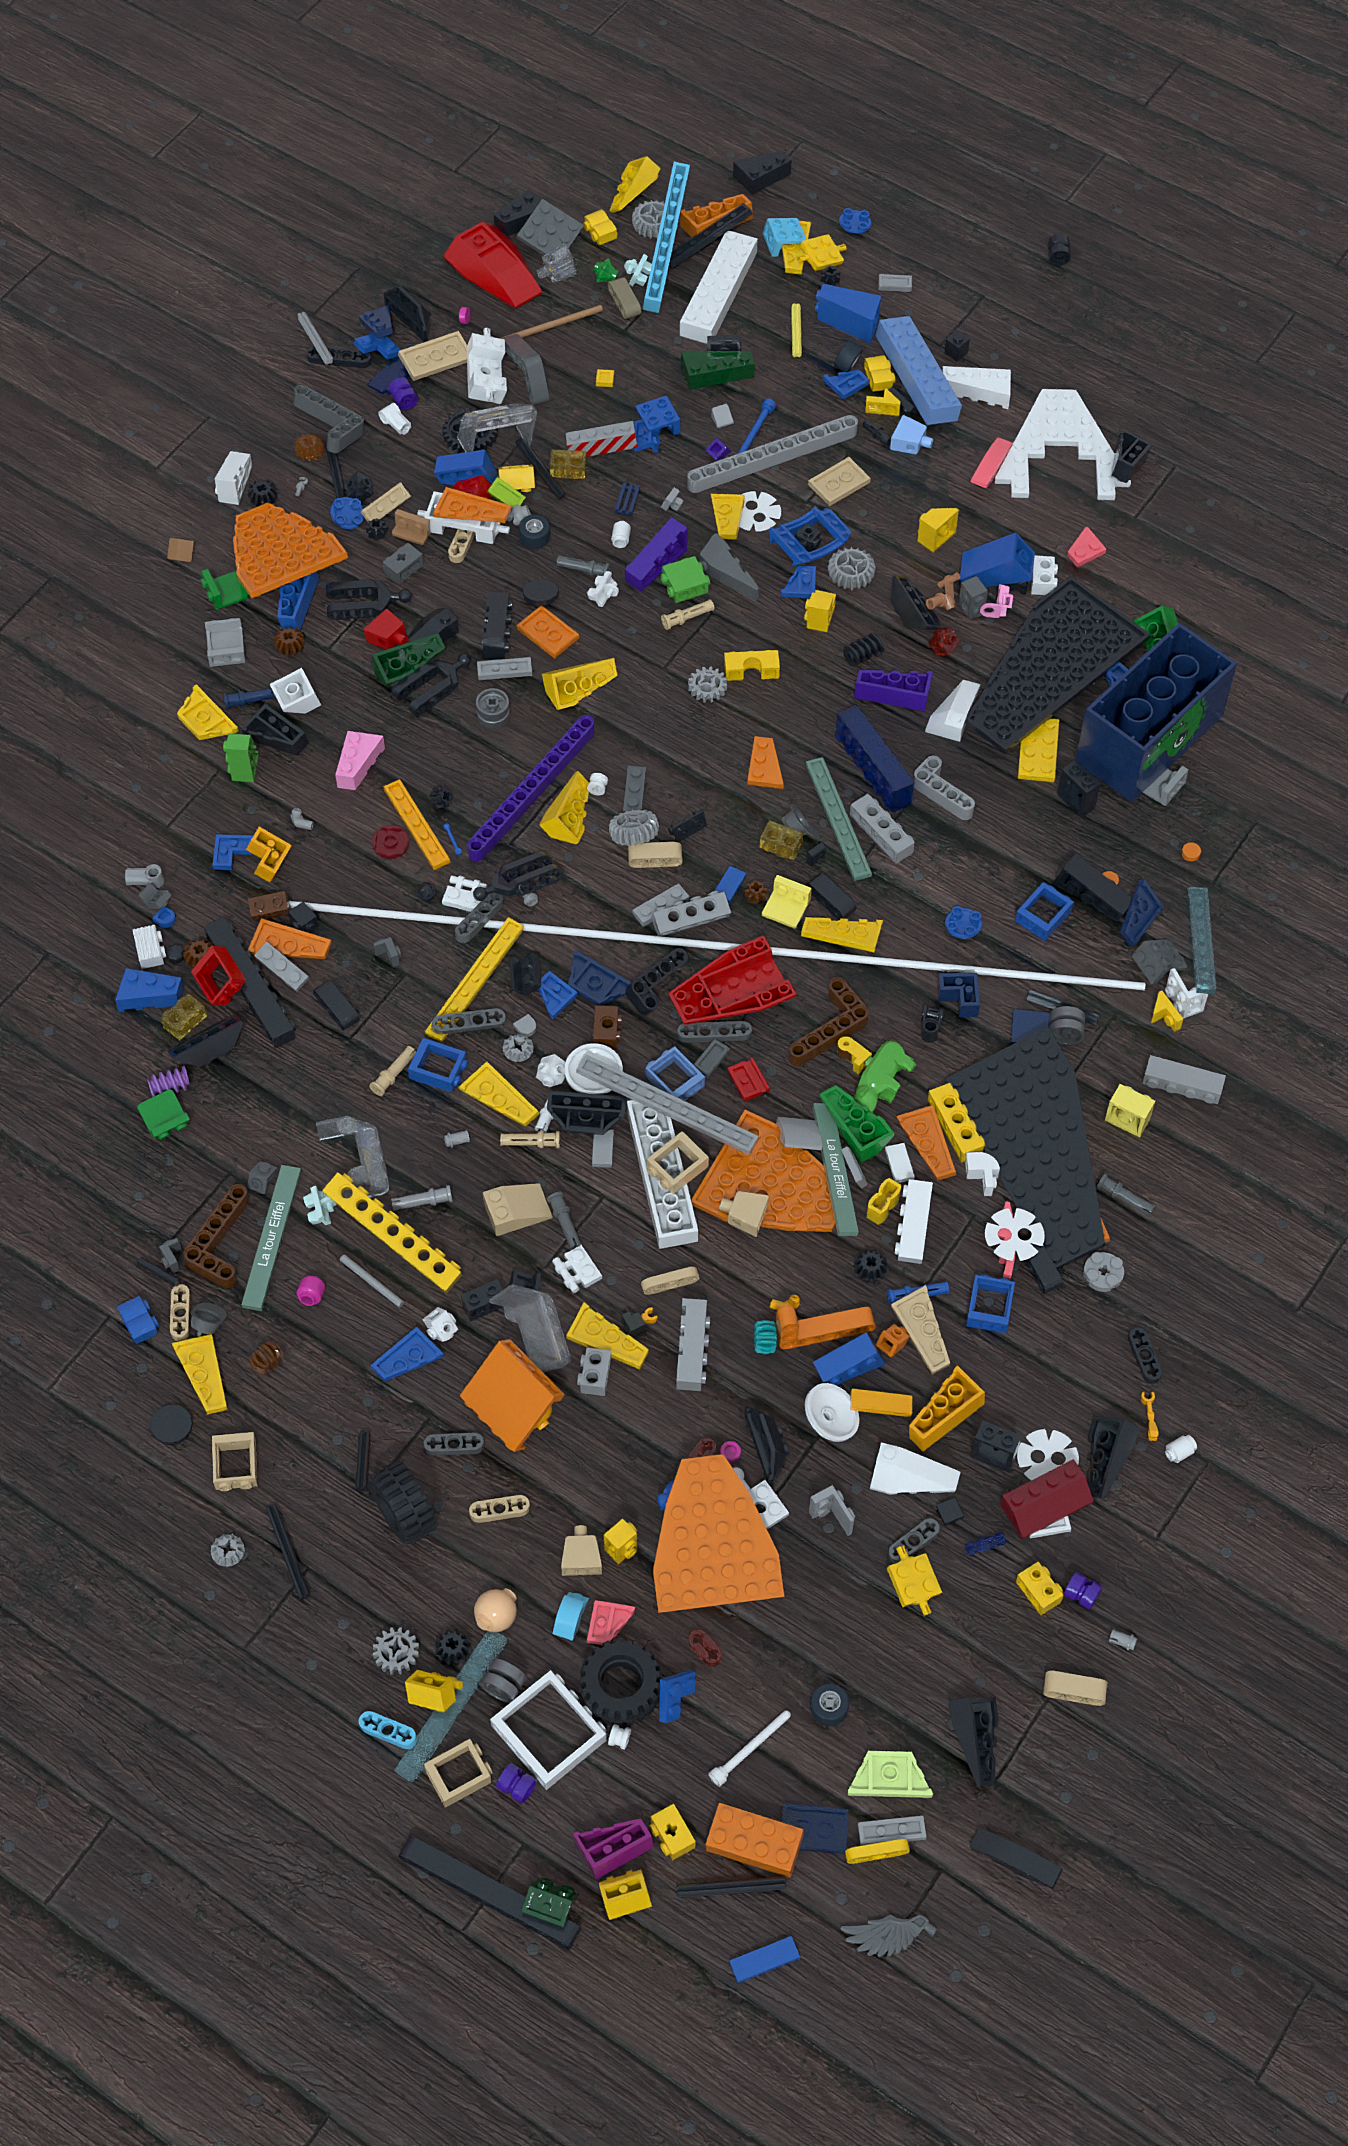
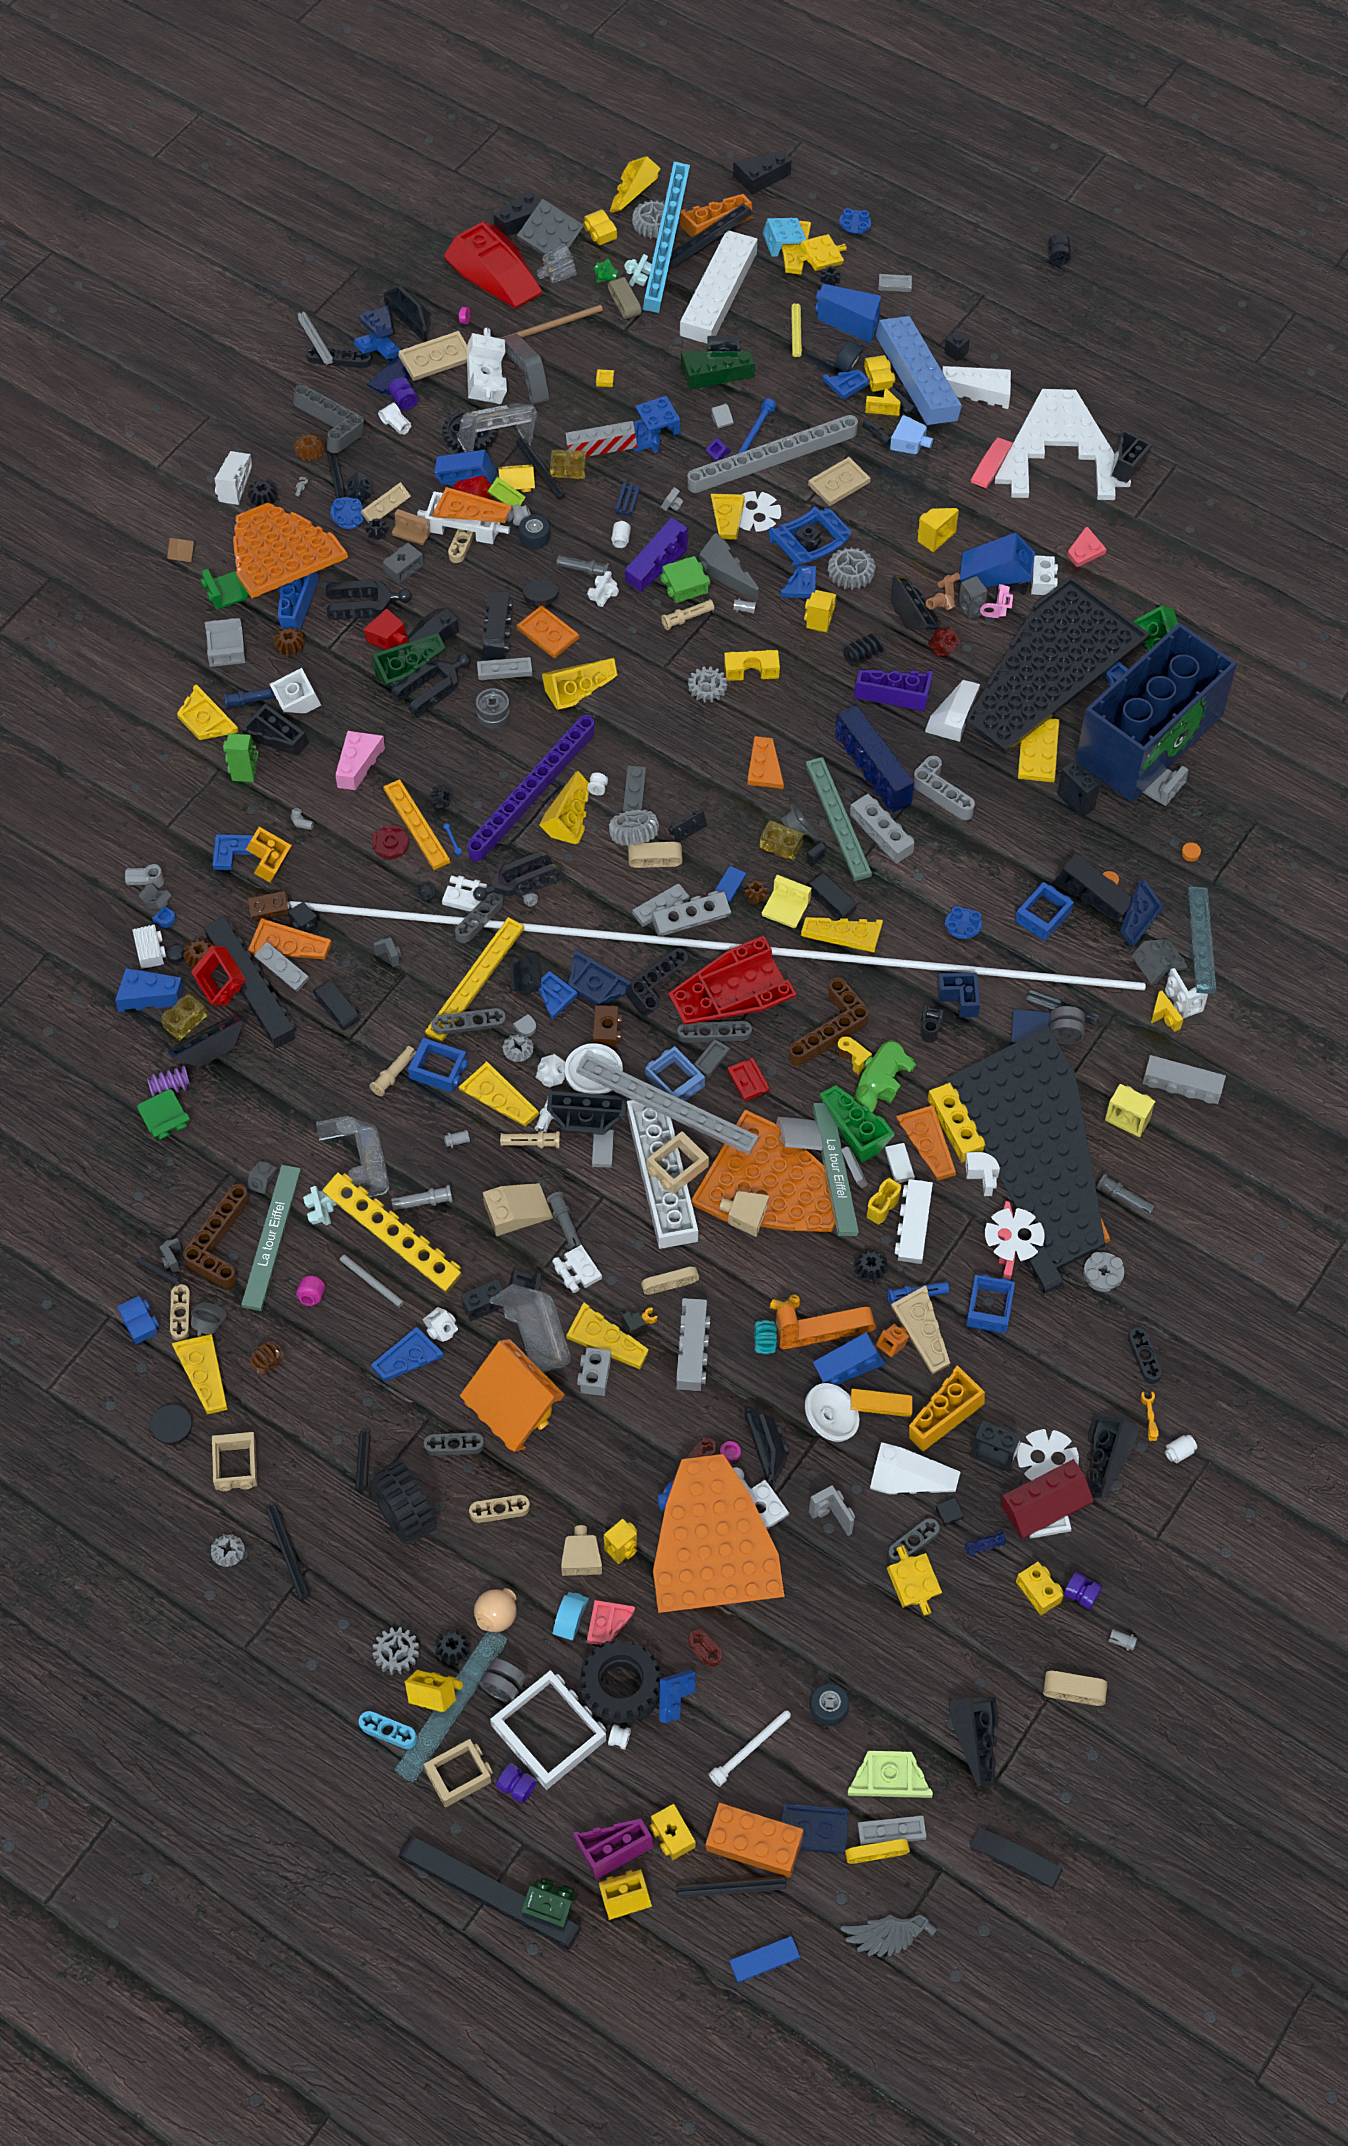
none -> light grey pin [733,598,756,614]

